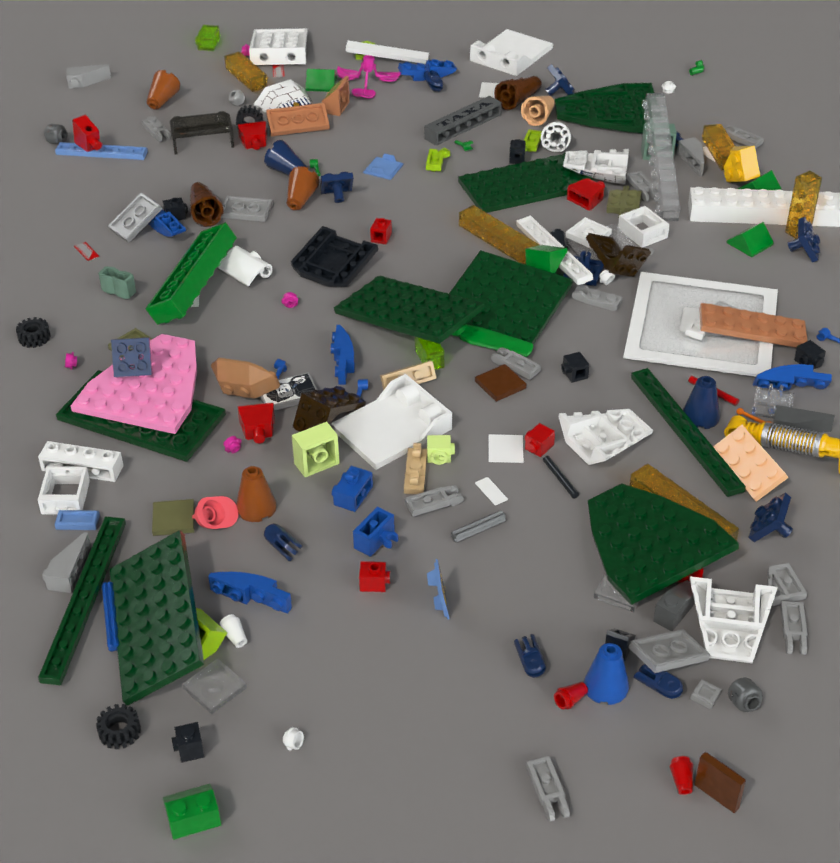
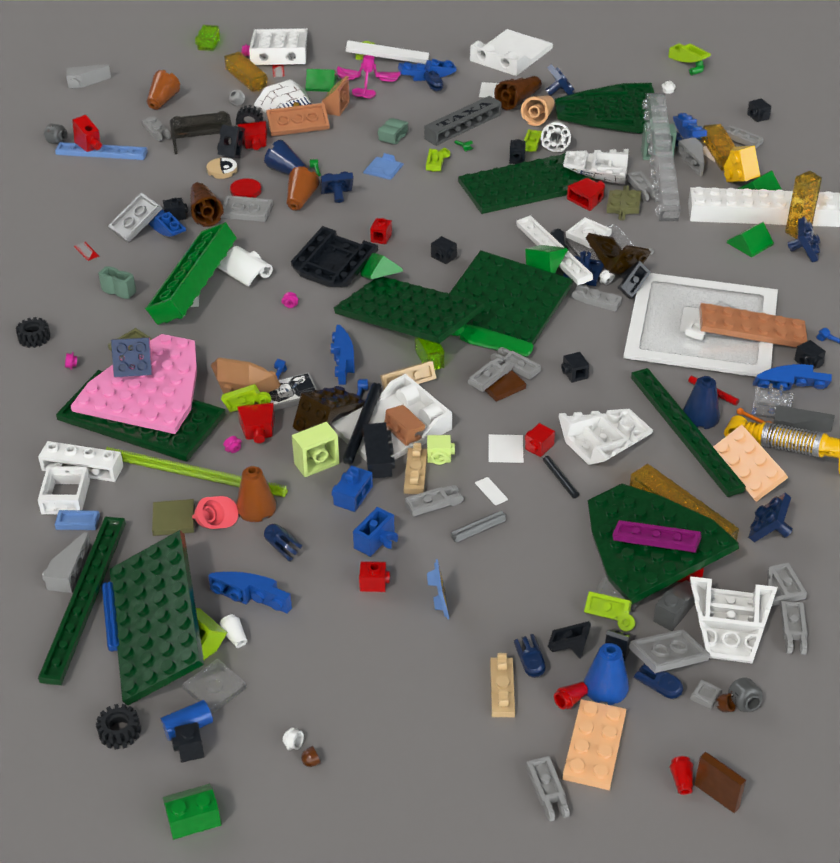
clear yellow brick [459,205,540,264] -> none
white window [618,206,669,248] -> none
none -> lime axle [105,447,288,497]
none -> blue brick [161,700,213,741]
none -> tan tile [206,158,238,179]
none -> black brick [217,124,245,158]
none -> lime hinge [221,384,271,412]
none -> red tile [230,178,262,198]
none -> reddish brown hinge [301,746,321,767]
none -> black axle [343,382,382,465]
none -> slope [361,253,403,279]
none -> black brick [363,422,395,479]
none -> sand green brick [377,118,408,144]
none -> nougat hinge [384,405,425,446]
none -> black brick [431,236,457,264]
none -> light grey hinge [468,356,514,392]
none -> tan plate [490,653,515,717]
none -> black slope [547,621,591,658]
none -> light nougat plate [562,699,626,790]
none -> lime hinge [584,591,636,632]
none -> magenta plate [613,520,701,553]
none -> black slope [618,261,651,299]
none -> lime slope [668,43,711,63]
none -> blue slope [673,113,707,140]
none -> reddish brown hinge [716,693,736,712]
none -> black brick [747,98,772,122]

